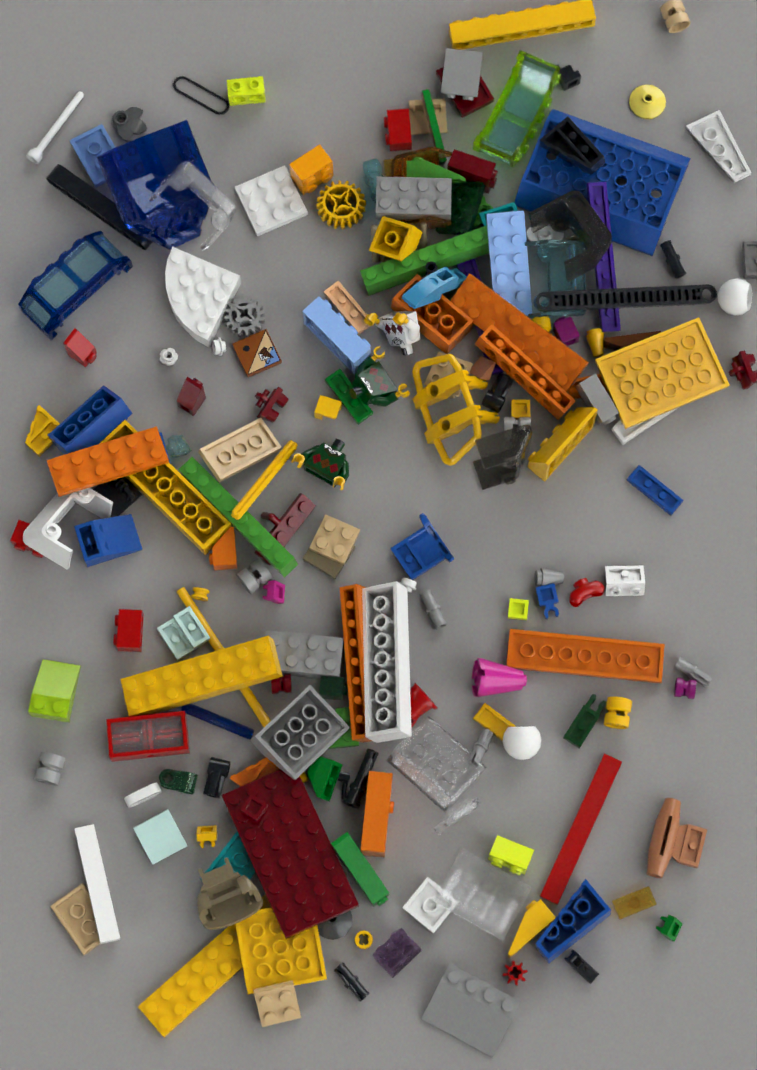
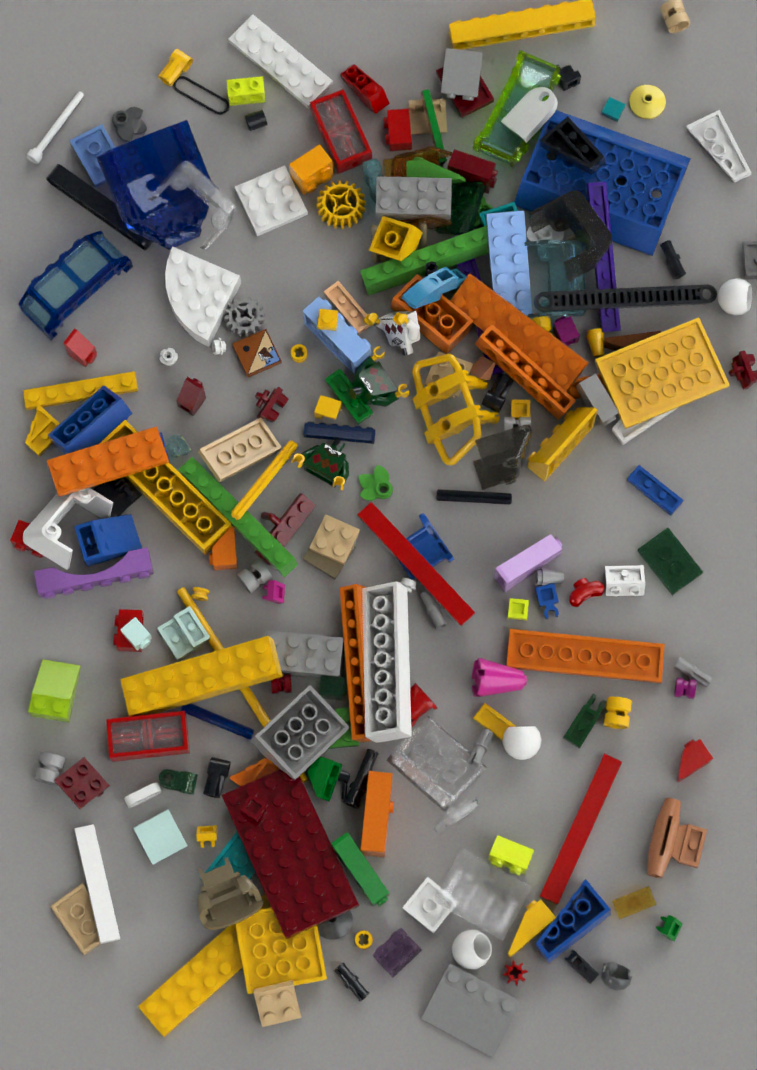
none -> yellow plate [23,371,138,410]
none -> medium lavender arch [34,547,154,599]
none -> dark red hinge [54,757,110,810]
none -> light aqua brick [120,617,152,651]
none -> yellow piece [158,49,193,86]
none -> white plate [228,14,333,109]
none -> black beam [245,110,267,131]
none -> yellow bush [290,344,308,363]
none -> dark blue piece [303,422,376,444]
none -> brick [310,89,372,174]
none -> yellow plate [317,309,338,331]
none -> red slope [340,64,390,114]
none -> red tile [357,502,475,626]
none -> bright green plate [359,465,393,501]
none -> black axle [436,489,512,504]
none -> white helmet [452,929,492,969]
none -> lavender slope [494,534,562,593]
none -> white tile [501,87,558,143]
none -> teal tile [601,97,626,122]
none -> dark grey hair [601,962,632,990]
none -> clear green tile [637,528,703,596]
none -> red slope [677,739,713,782]

